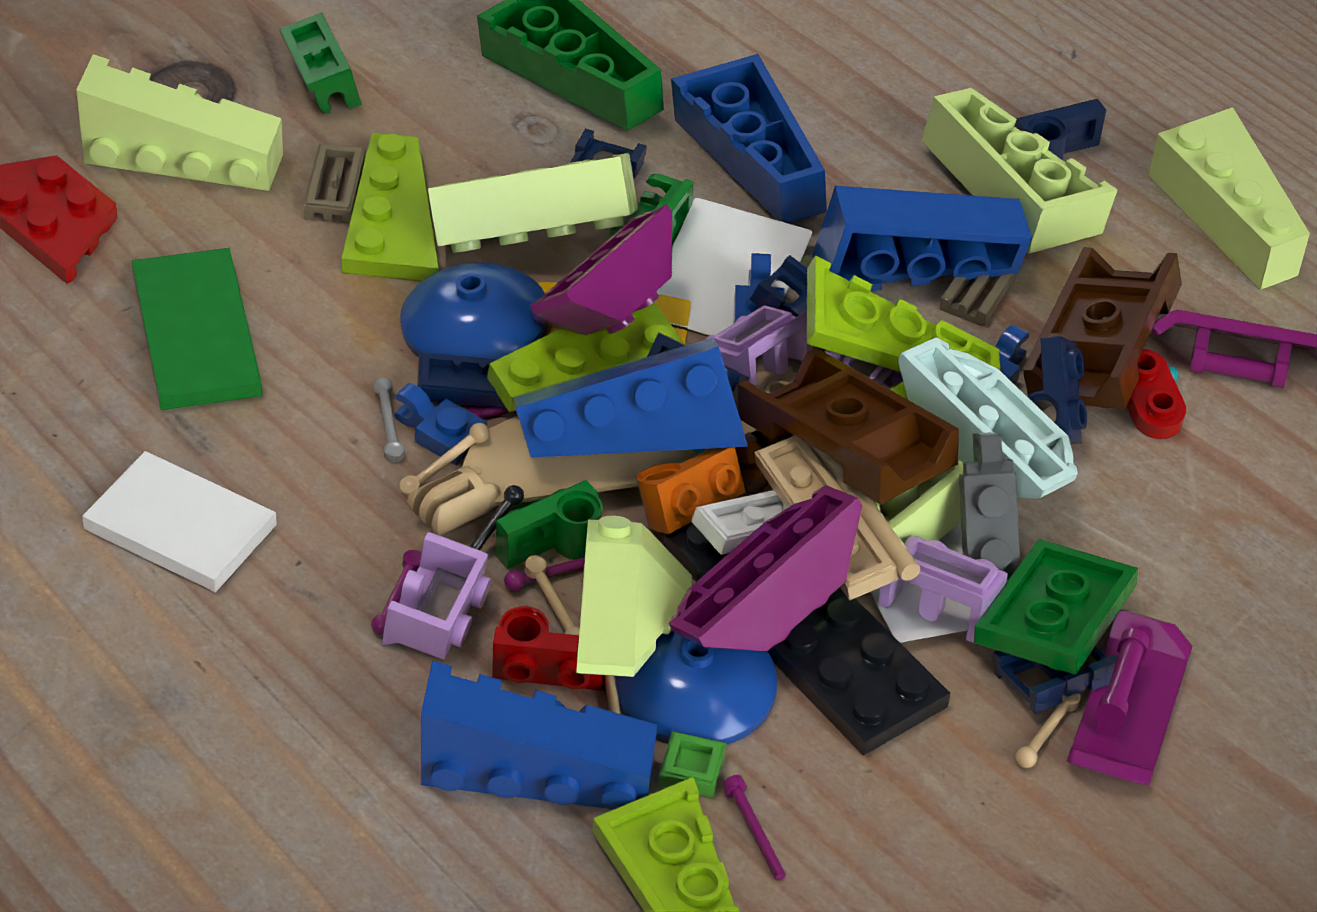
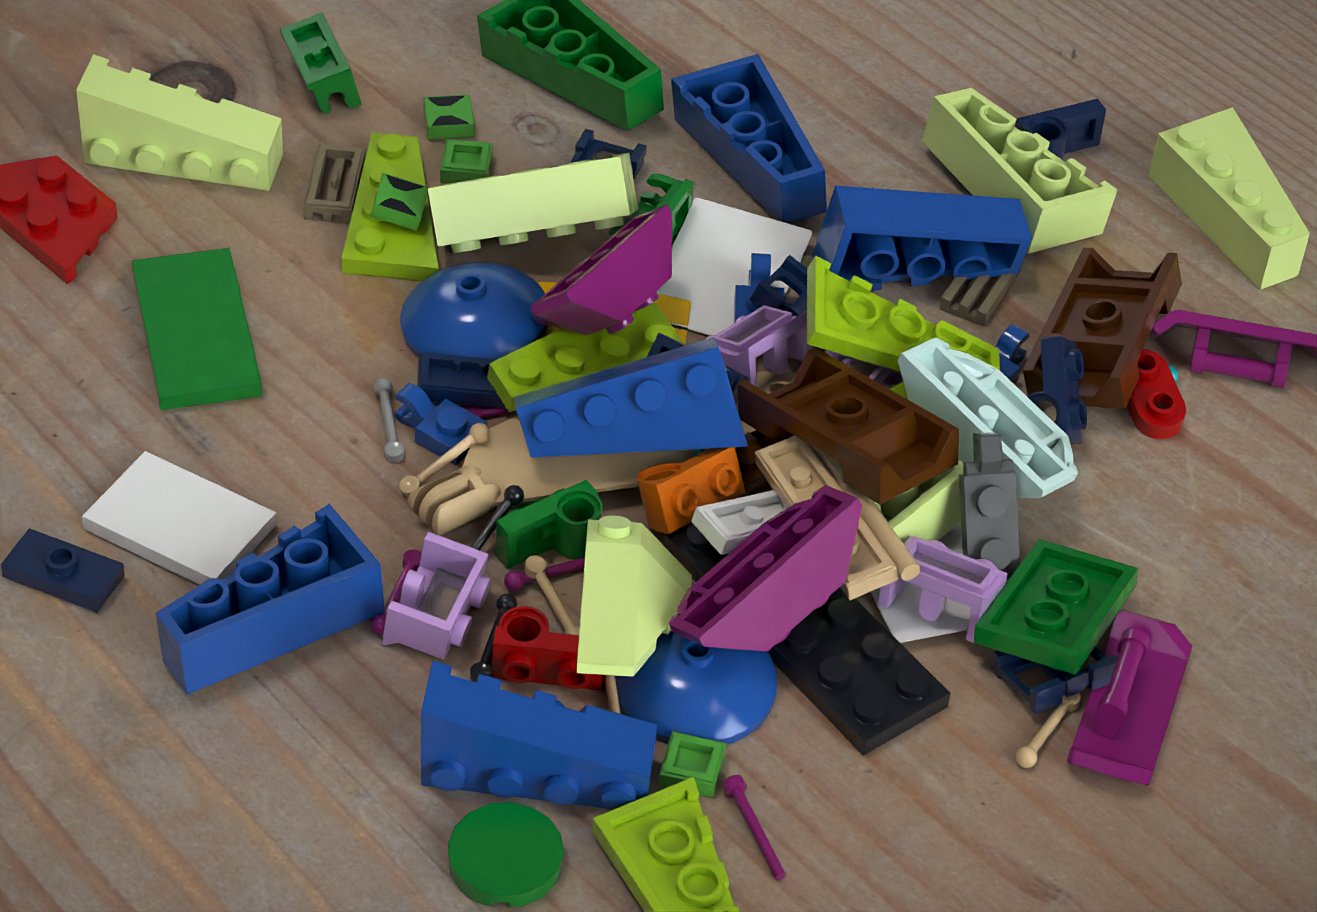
none -> dark blue plate [1,528,125,612]
none -> blue wedge [156,503,385,694]
none -> bright green tile [370,173,429,231]
none -> bright green tile [423,94,474,140]
none -> bright green tile [440,139,493,183]
none -> green tile [448,802,564,908]
none -> black hinge [470,593,518,682]

